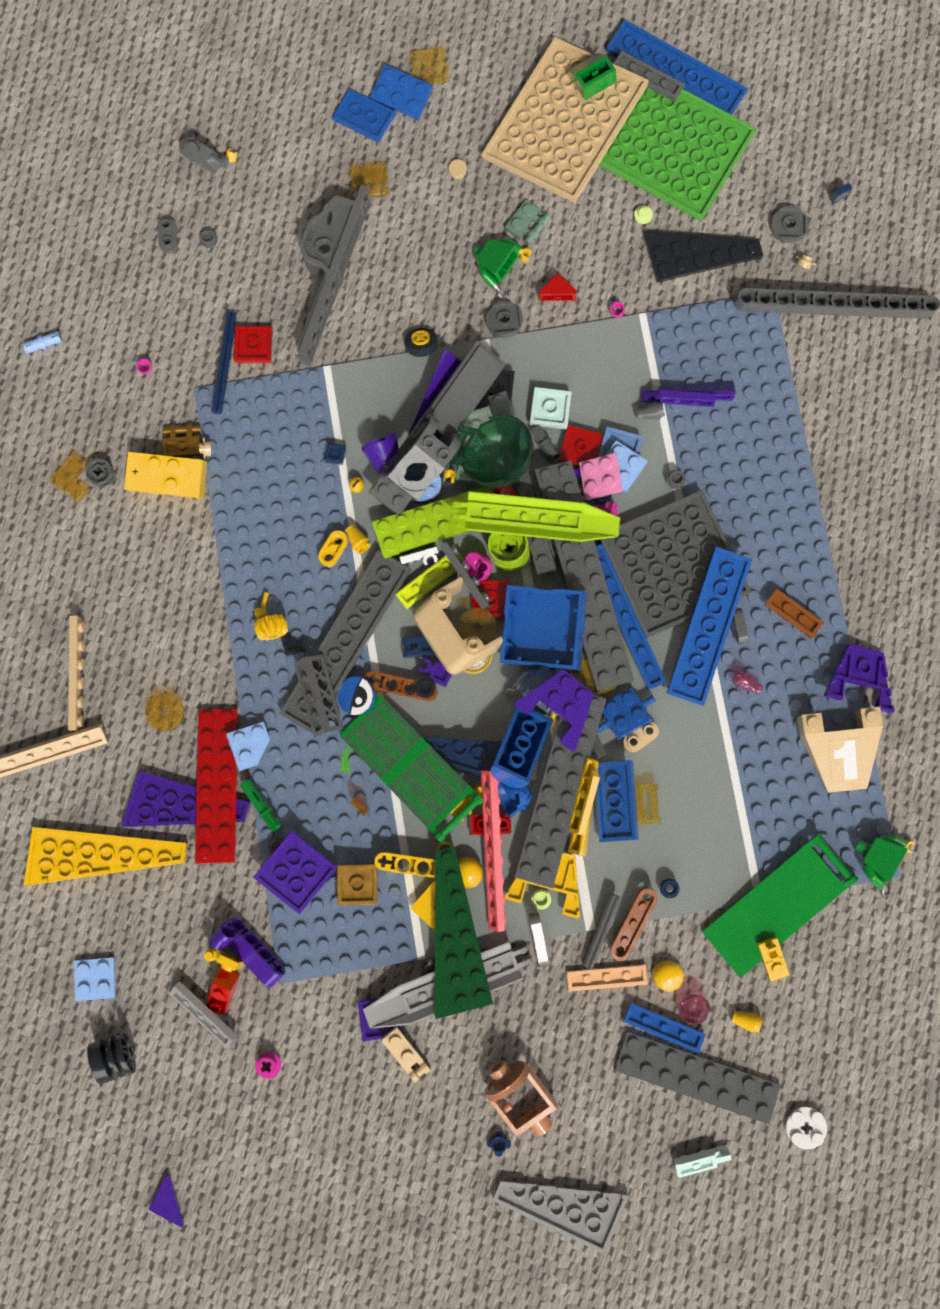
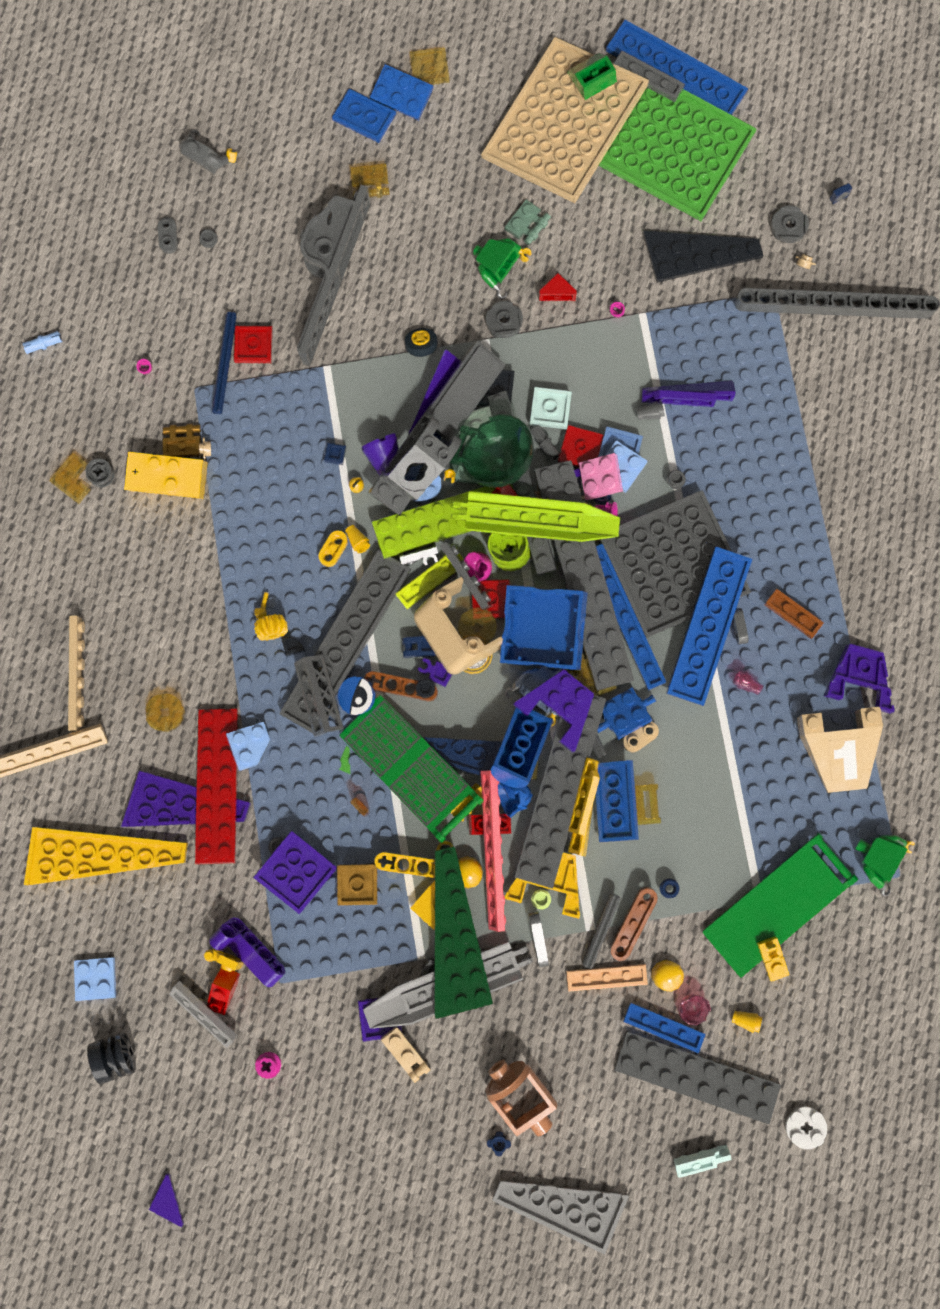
green axle [240,779,281,832] -> none
tan tile [449,159,467,179] -> none
yellowish green plate [634,206,653,224] -> none

